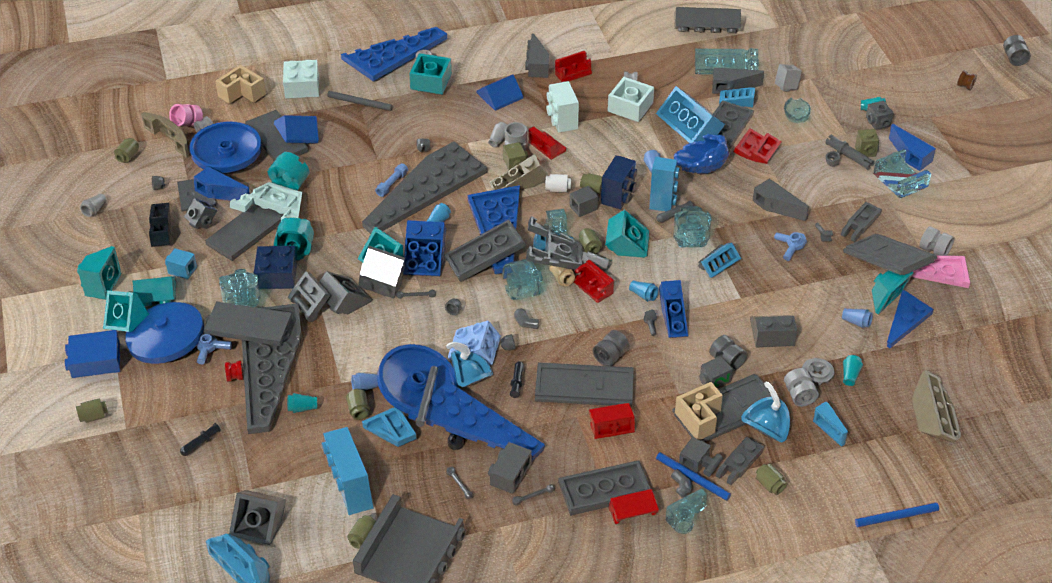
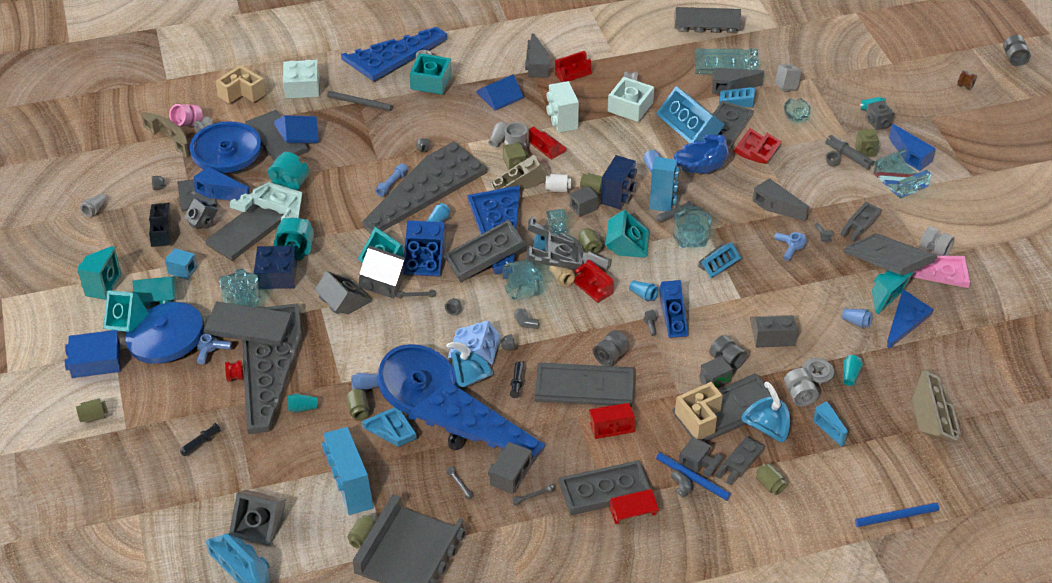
olive brick [114,138,139,163] -> none
dark grey plate [288,271,331,322] -> none
dark grey bar [416,366,438,427] -> none
clear light blue plate [665,489,707,534] -> none

